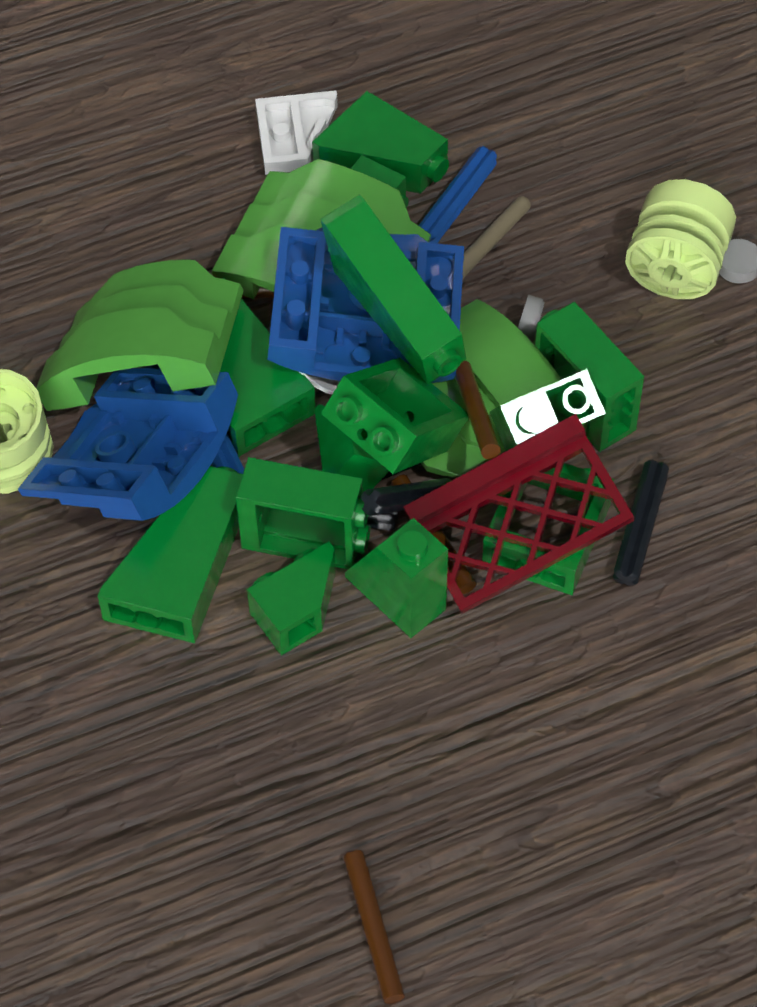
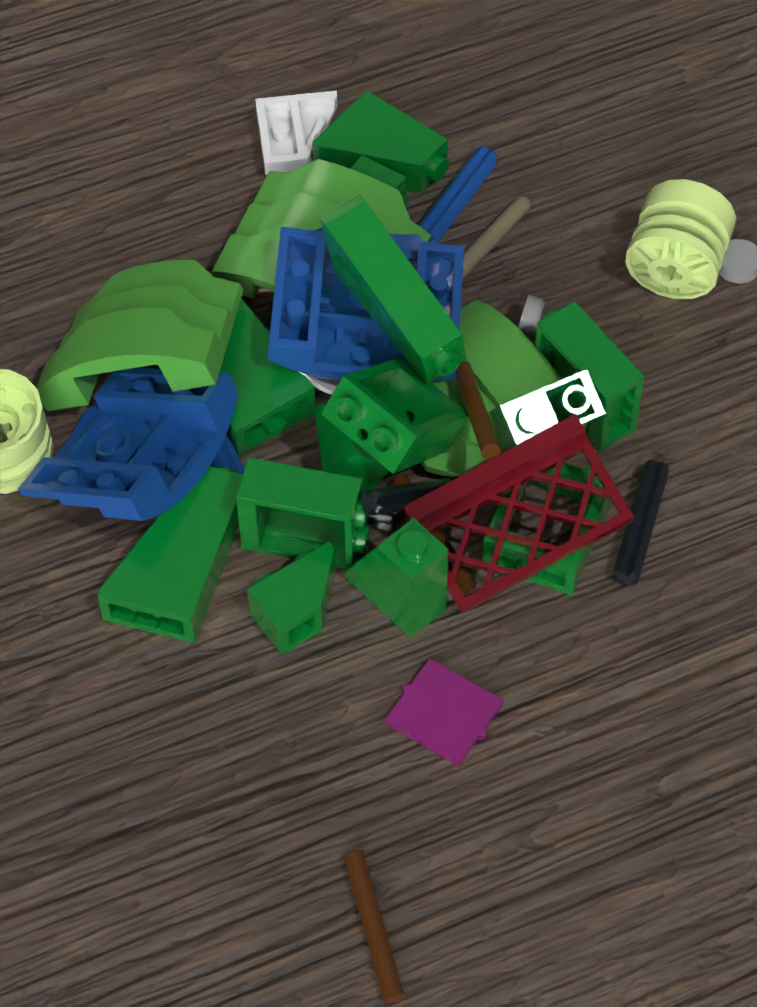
none -> magenta piece [385,658,503,767]

